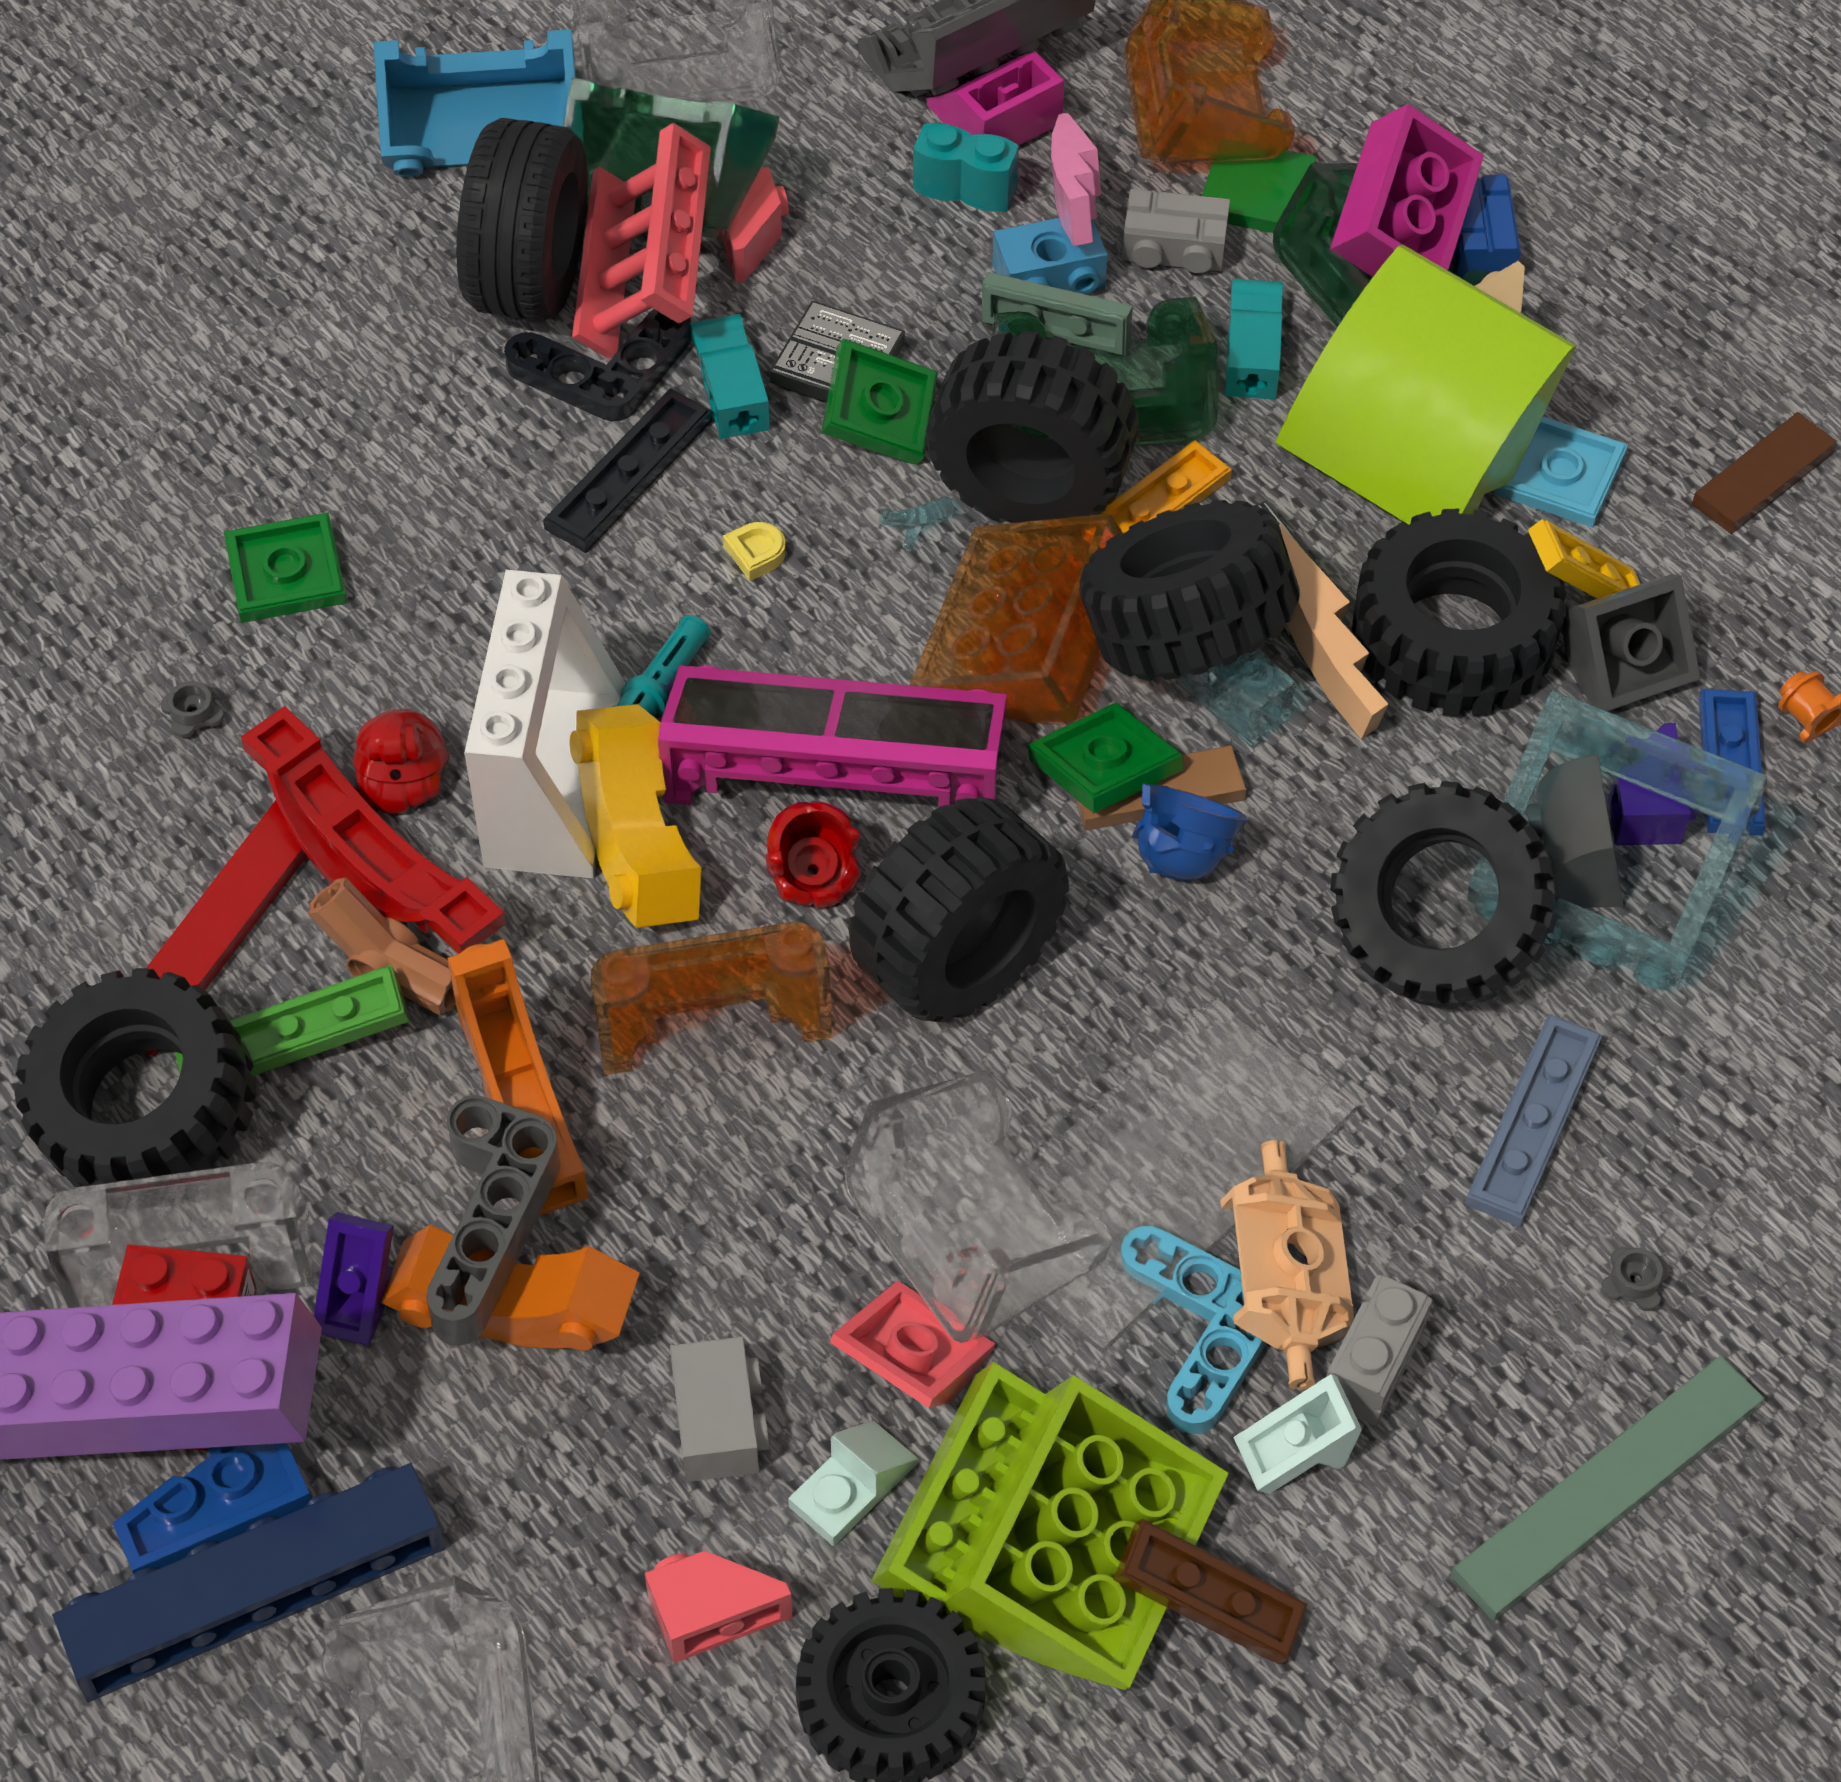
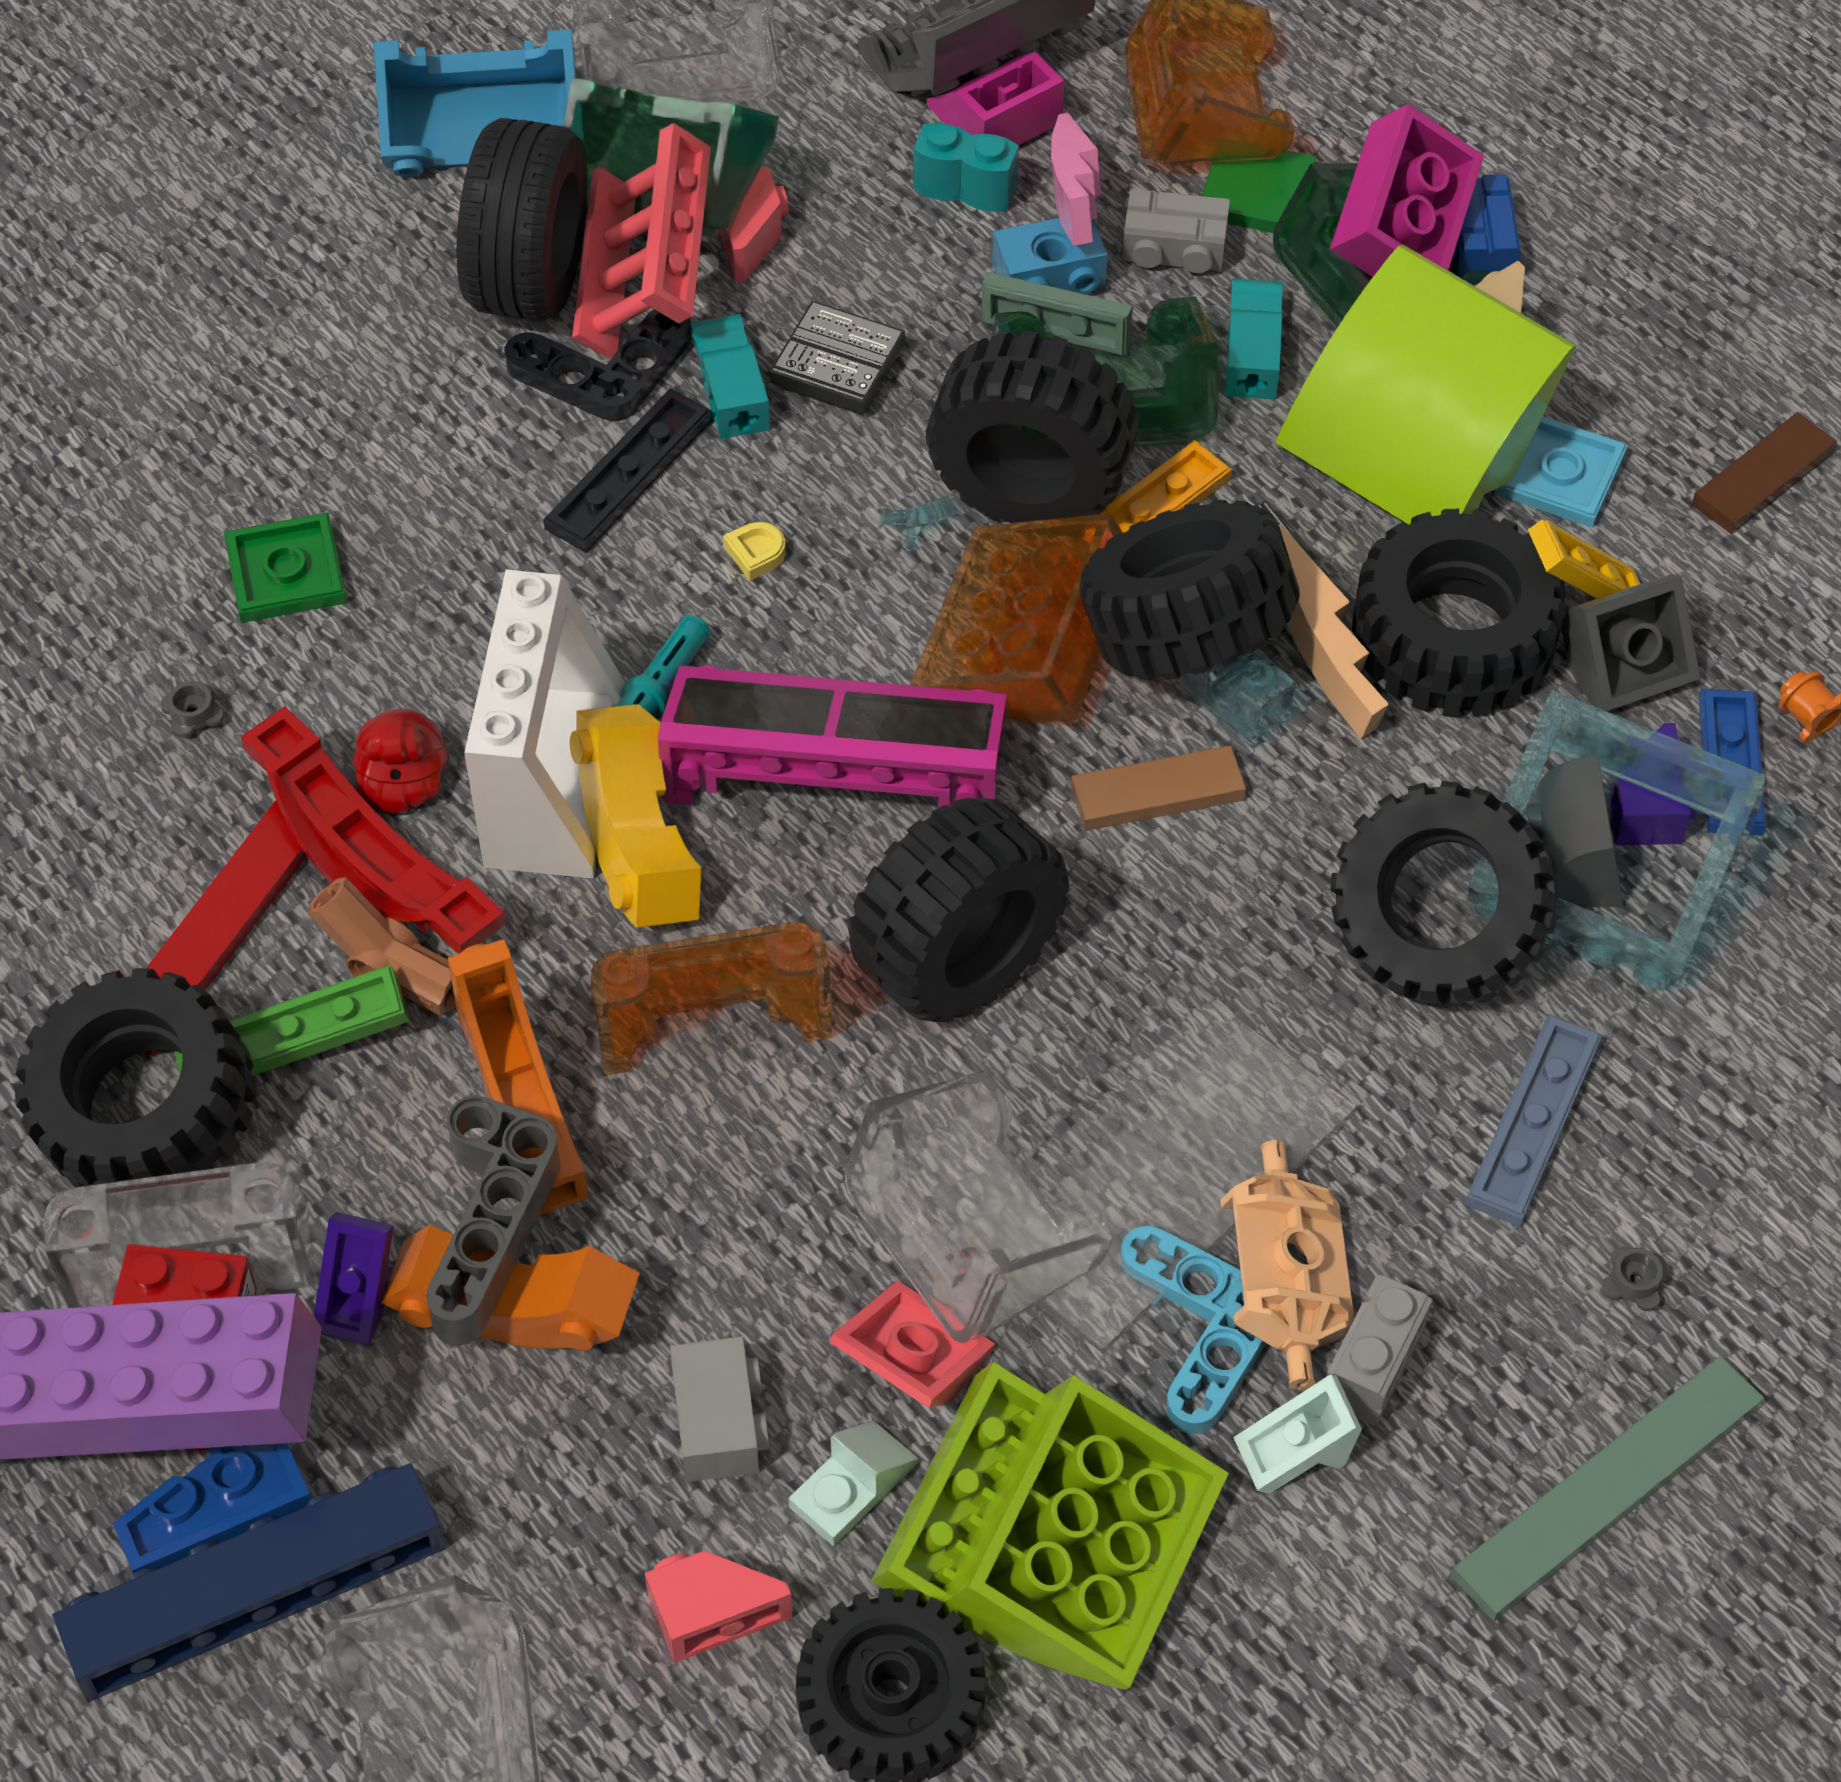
red hair [766,802,861,909] -> none
green tile [821,338,938,465] -> none
green tile [1028,702,1183,814] -> none
reddish brown tile [1113,1519,1307,1664] -> none
blue helmet [1131,783,1249,882] -> none

